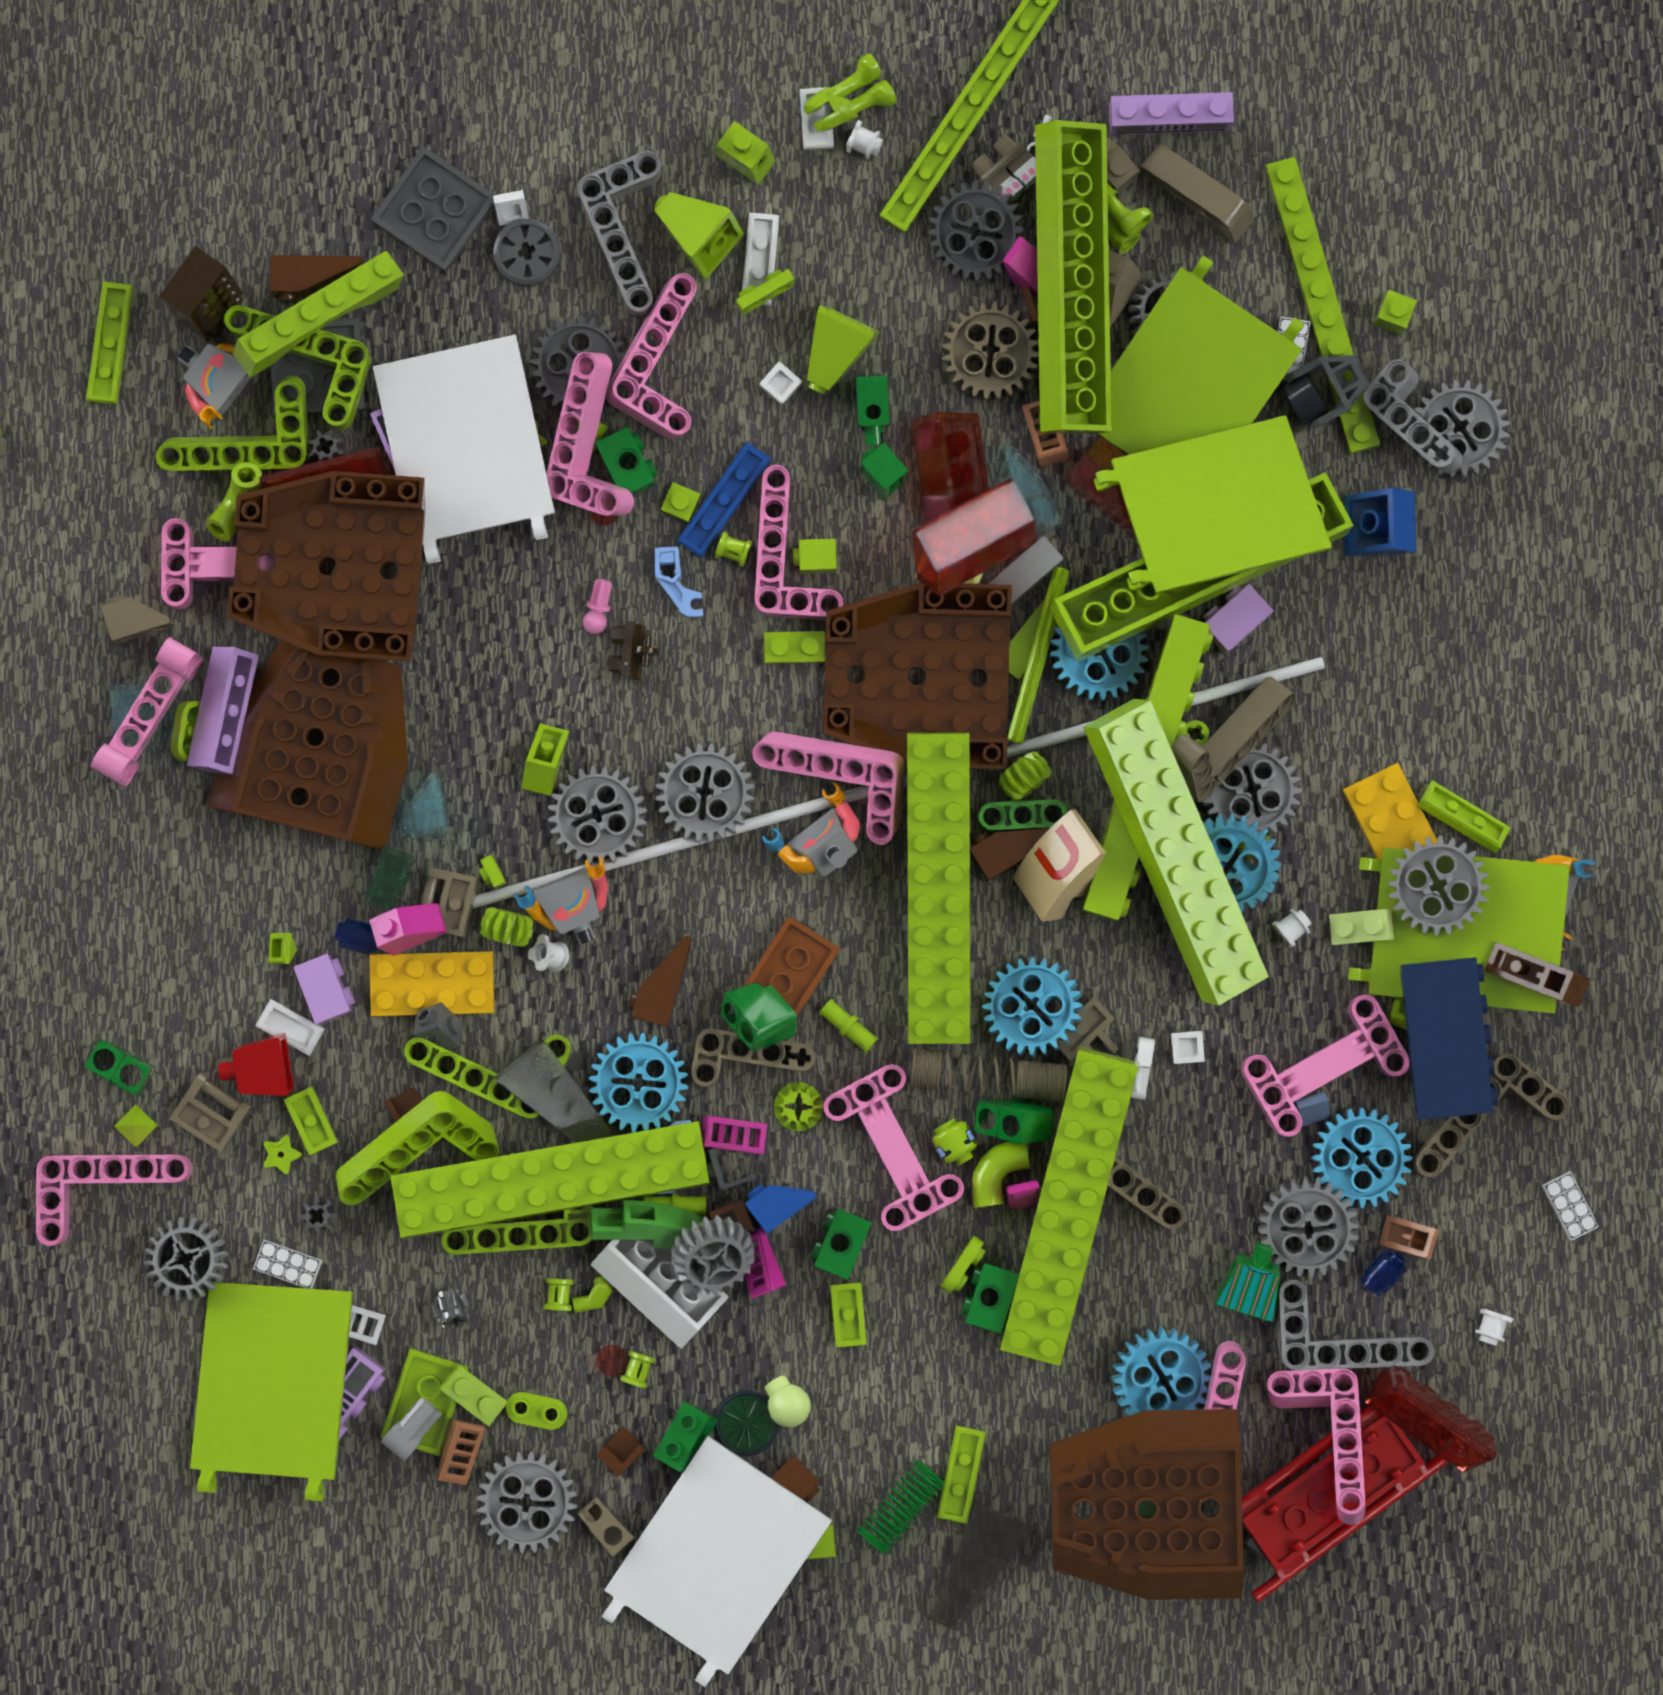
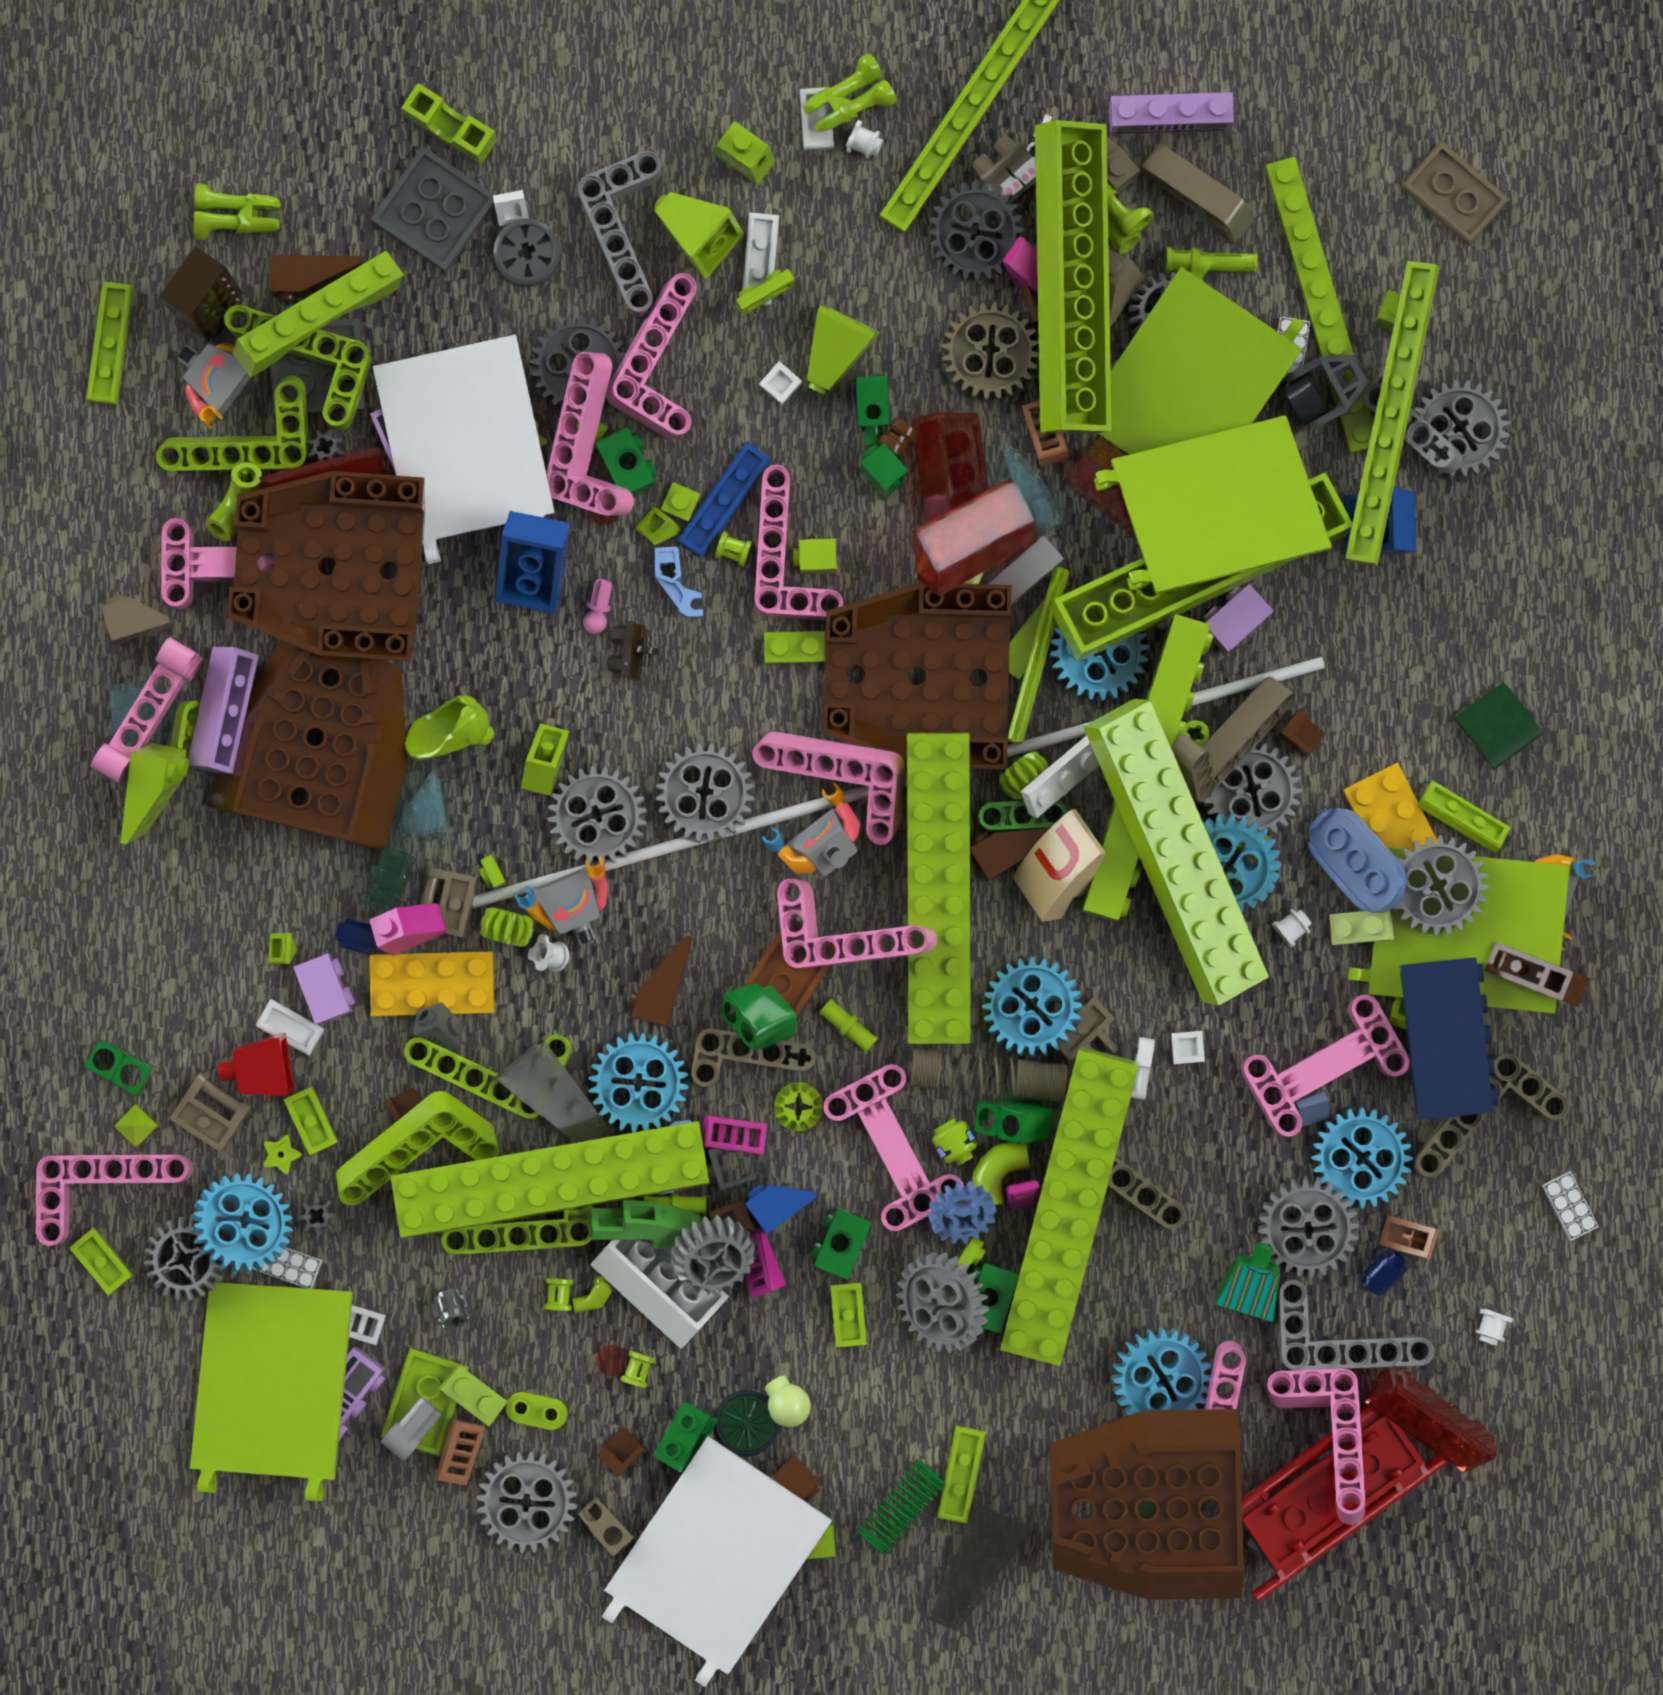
none -> lime plate [69,1228,134,1295]
none -> lime slope [120,743,189,844]
none -> medium azure gear [191,1173,293,1274]
none -> lime piece [194,183,281,241]
none -> lime arch [401,83,497,165]
none -> lime hair [405,695,495,761]
none -> blue brick [495,511,570,614]
none -> lime slope [635,506,681,545]
none -> bright pink beam [777,879,937,968]
none -> reddish brown wheel [877,417,919,460]
none -> light grey gear [896,1252,989,1353]
none -> medium blue gear [928,1181,997,1244]
none -> white plate [1021,735,1099,818]
none -> lime pin [1164,246,1257,274]
none -> reddish brown panel [1278,708,1325,758]
none -> medium blue tile [1308,808,1406,913]
none -> lime plate [1345,261,1440,566]
none -> dark tan tile [1401,141,1510,246]
none -> dark green slope [1455,682,1543,770]

